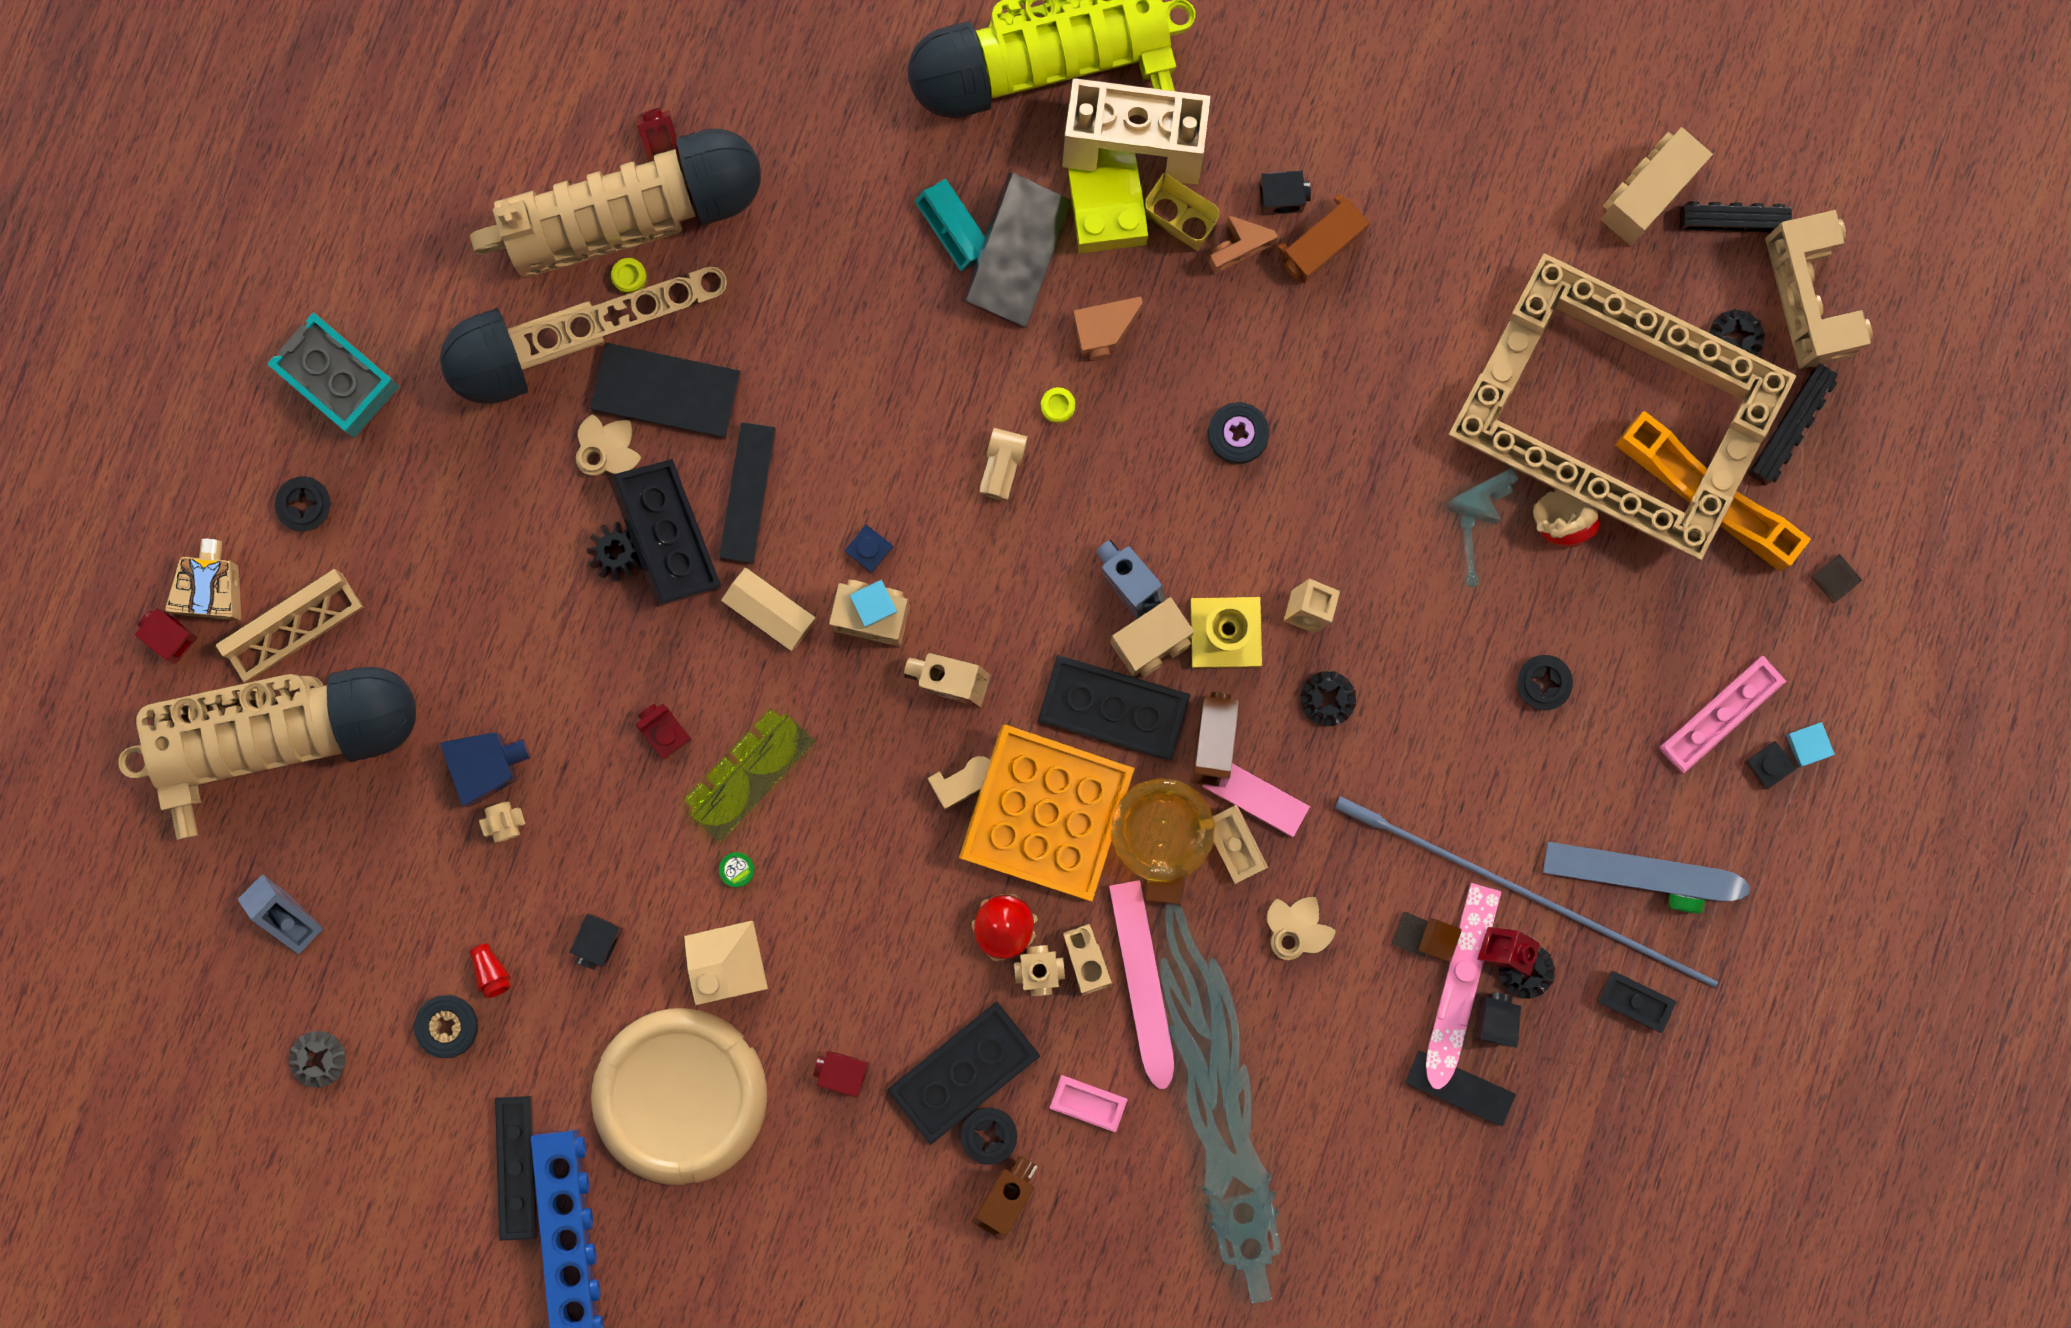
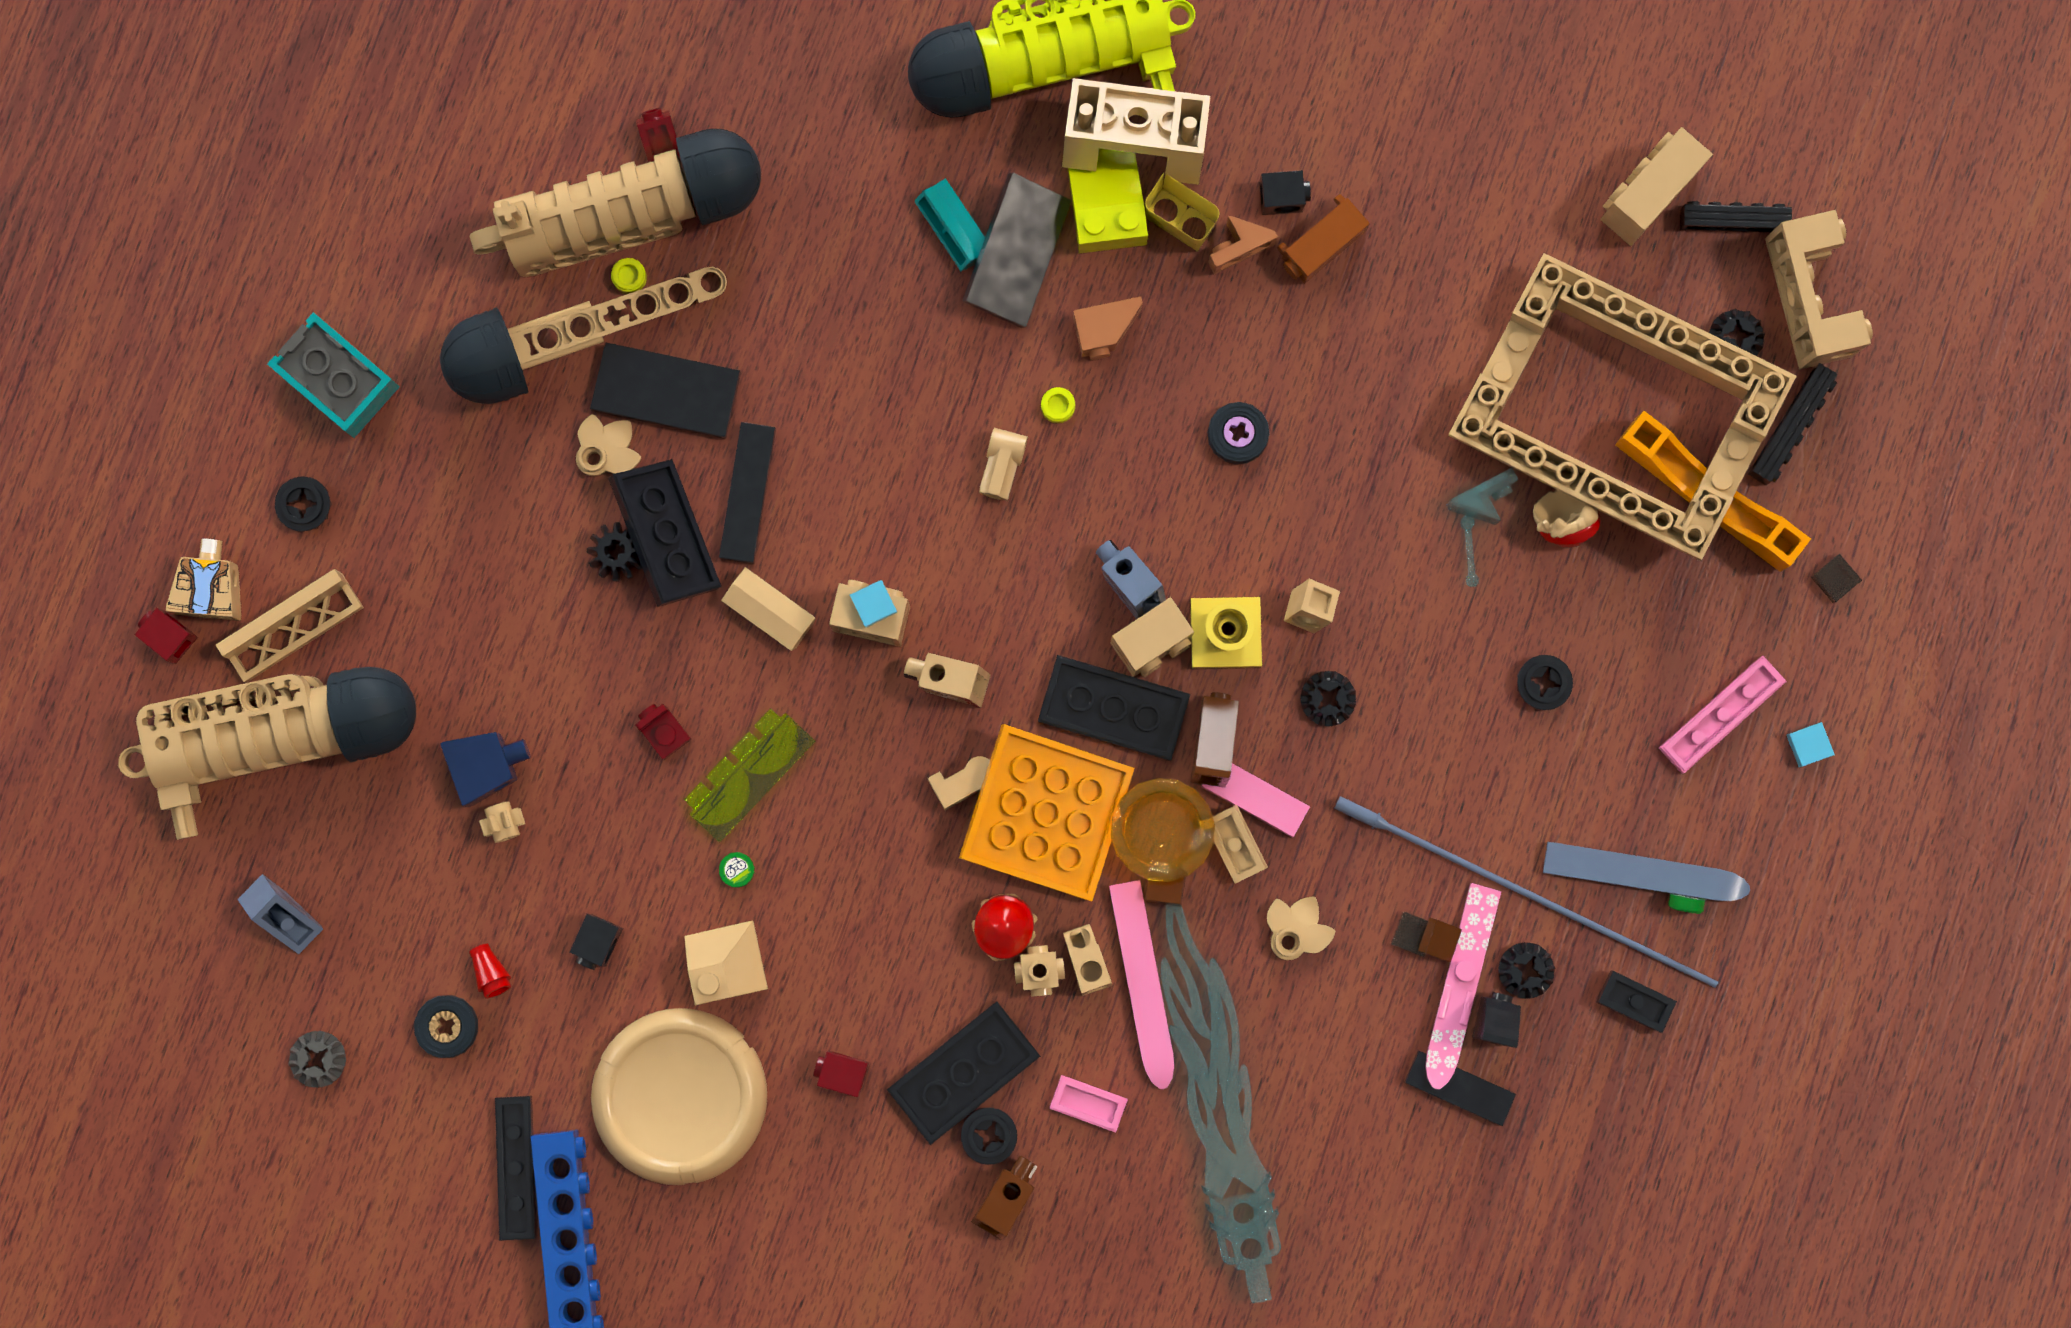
dark blue plate [844,524,894,574] -> none
dark red bracket [1477,927,1540,975] -> none
black plate [1745,741,1796,790] -> none

